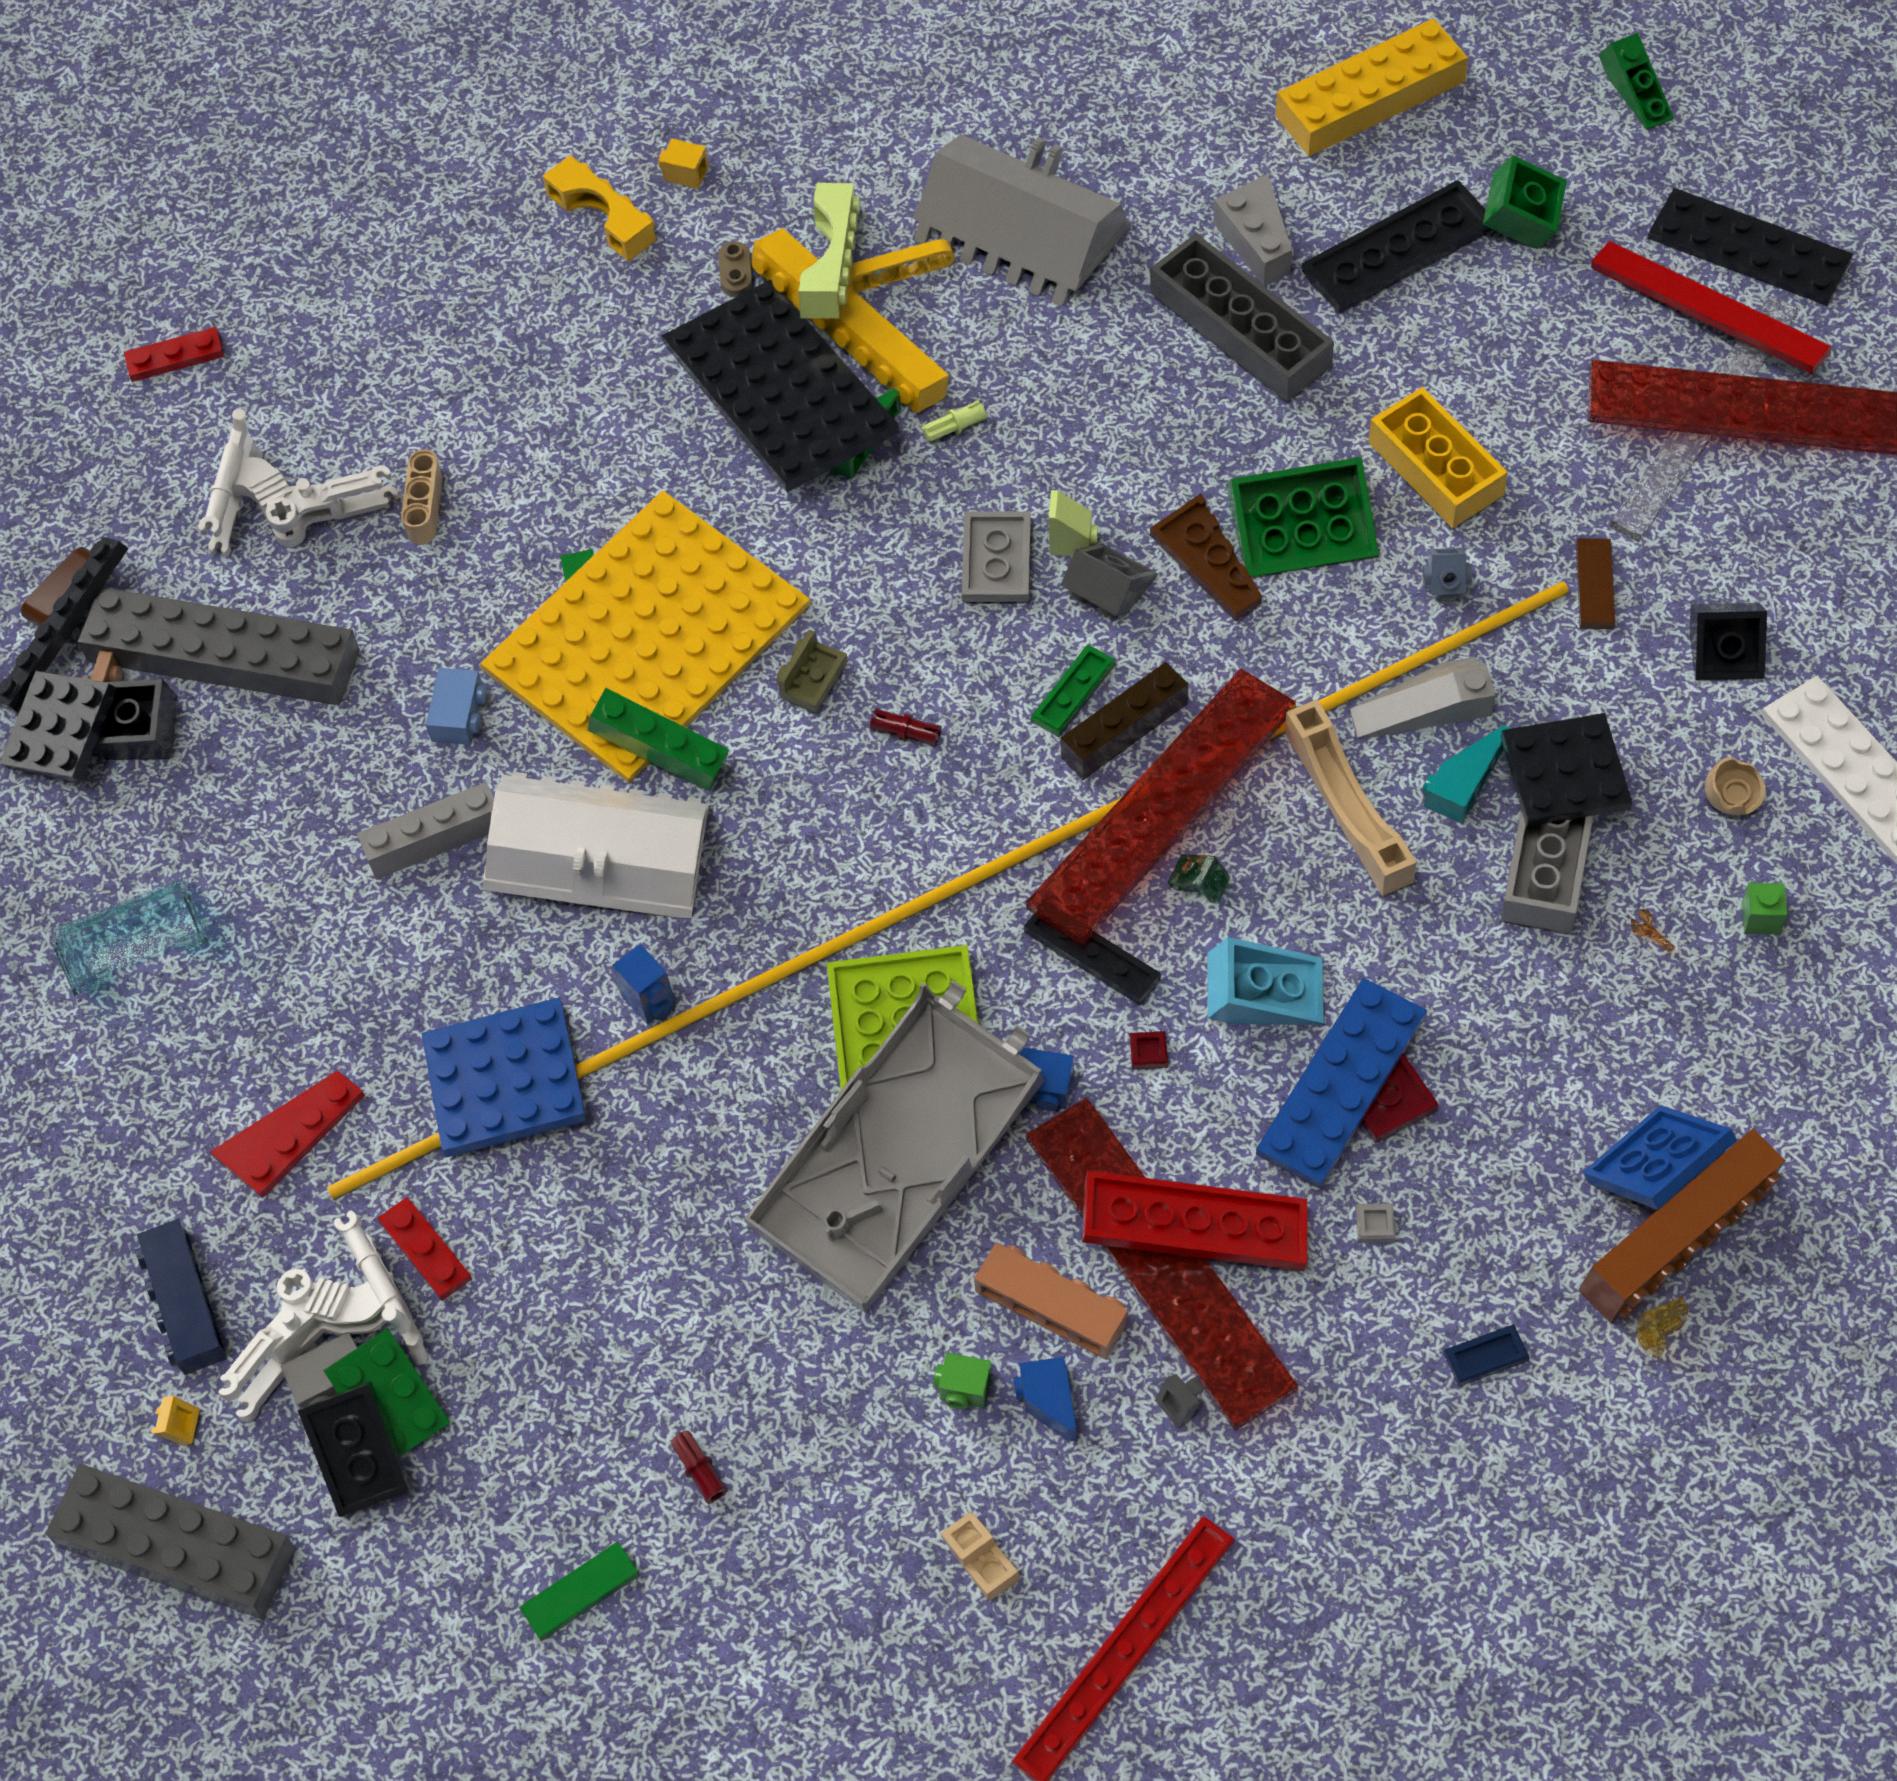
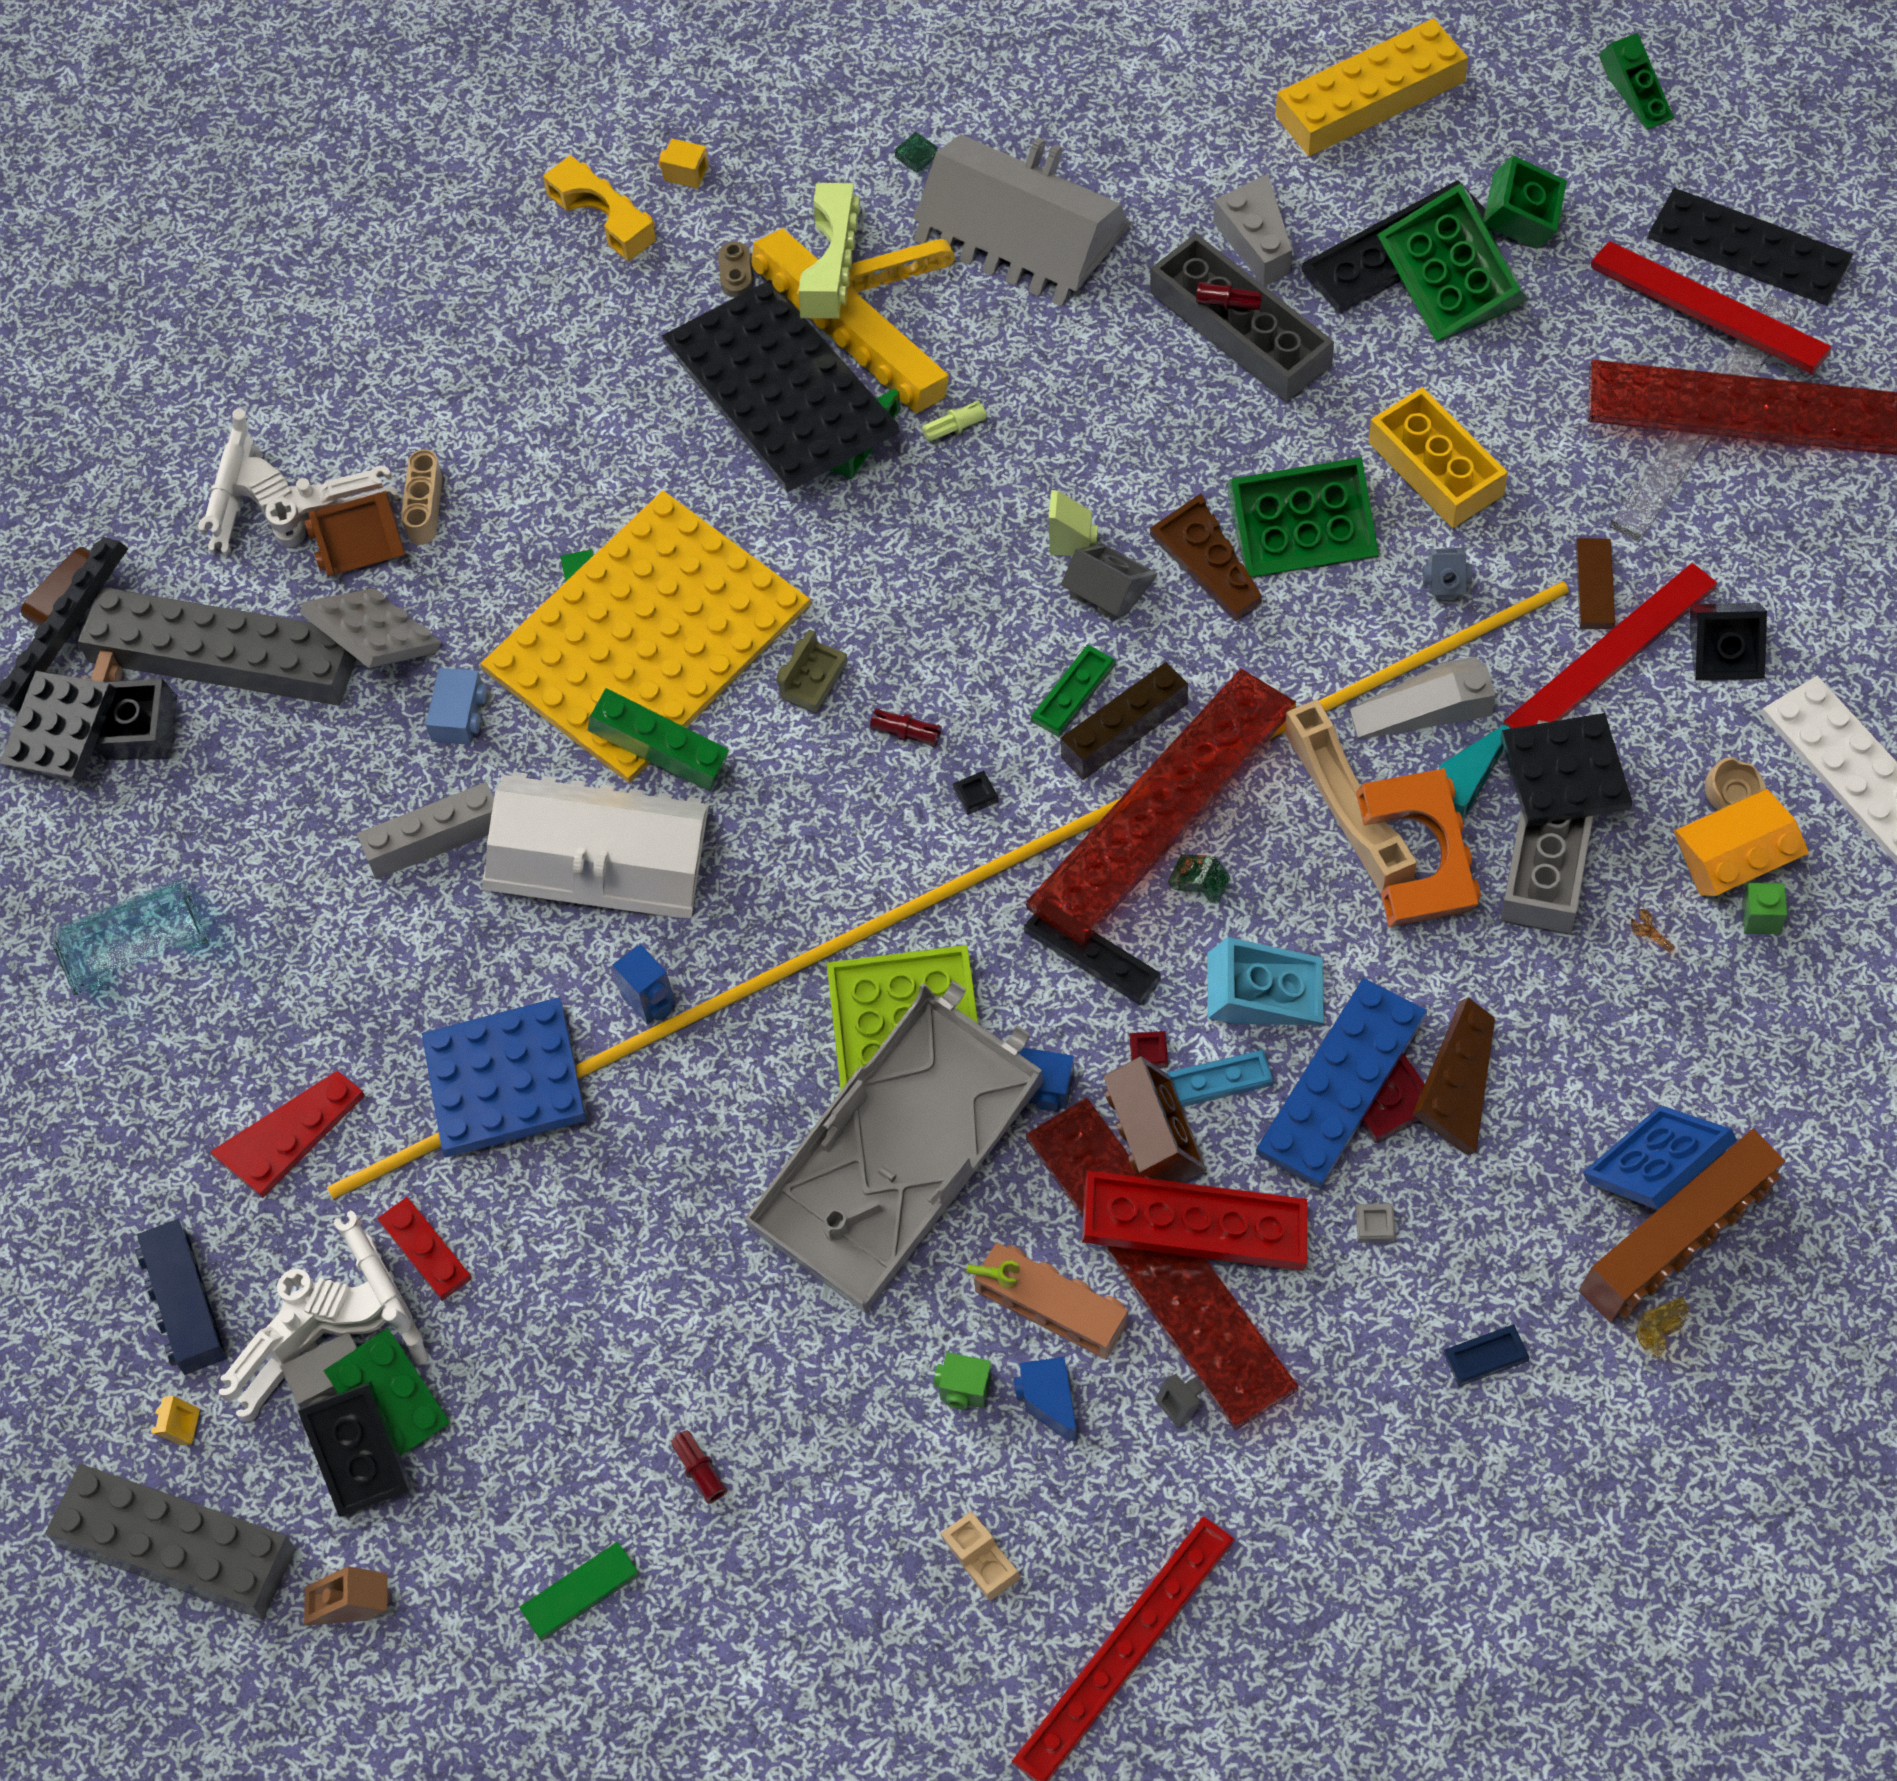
red plate [124,327,225,382] -> none
light grey plate [961,511,1031,602] -> none
none -> light grey plate [300,588,441,668]
none -> dark orange panel [304,491,405,576]
none -> medium nougat slope [304,1566,389,1625]
none -> clear green plate [894,132,938,173]
none -> black tile [953,770,999,815]
none -> lime hand [966,1260,1020,1289]
none -> brick [1103,1056,1207,1183]
none -> dark azure tile [1166,1050,1273,1107]
none -> dark red axle [1196,282,1262,310]
none -> orange arch [1356,768,1481,927]
none -> green slope [1377,183,1528,342]
none -> reddish brown wing [1413,997,1495,1155]
none -> red tile [1503,562,1718,729]
none -> light orange slope [1673,789,1809,896]

